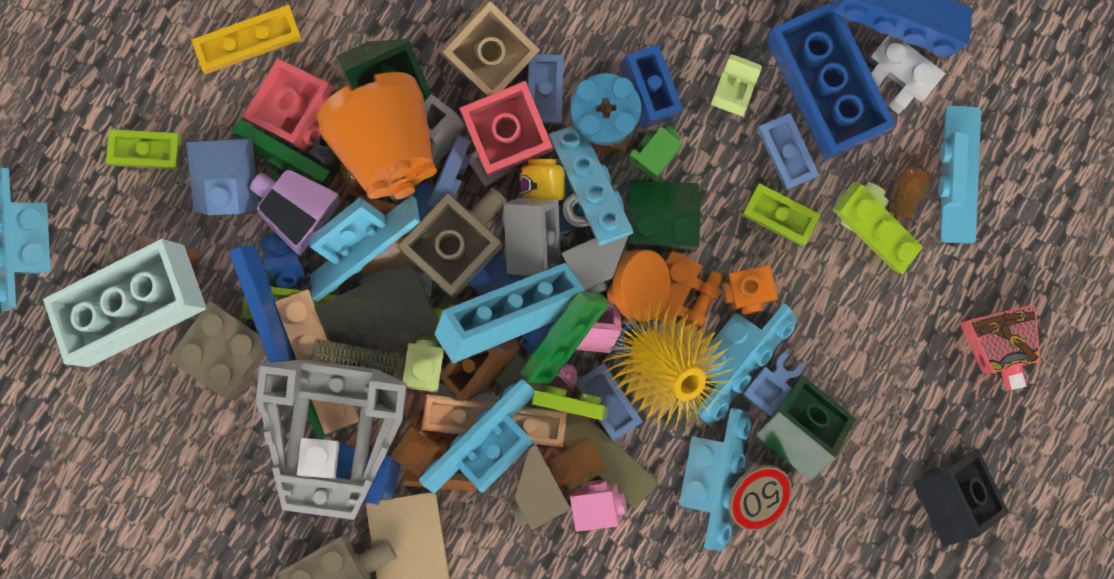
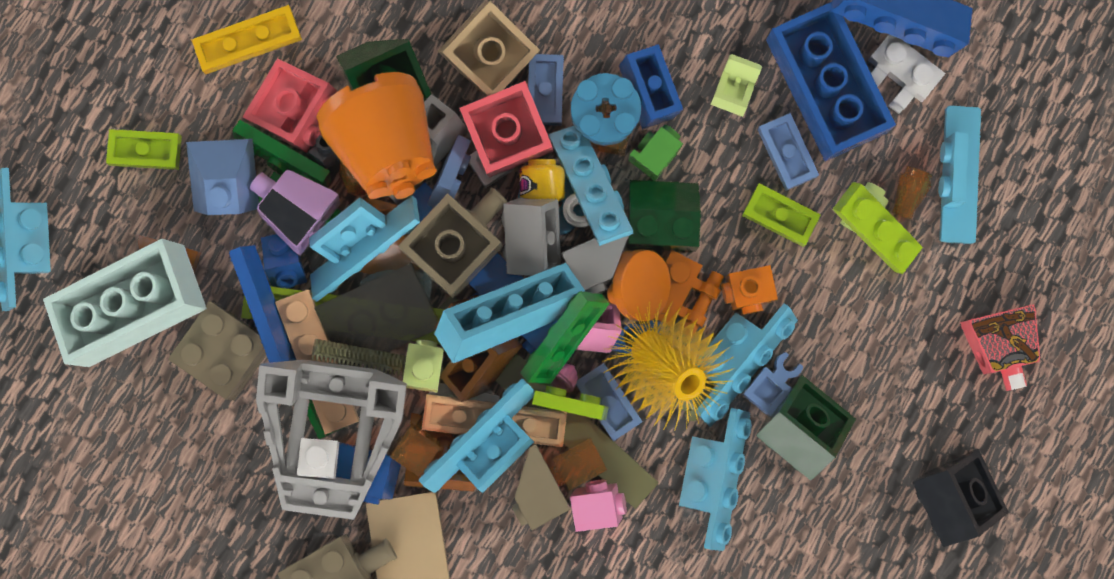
piece [728,465,792,531] -> none

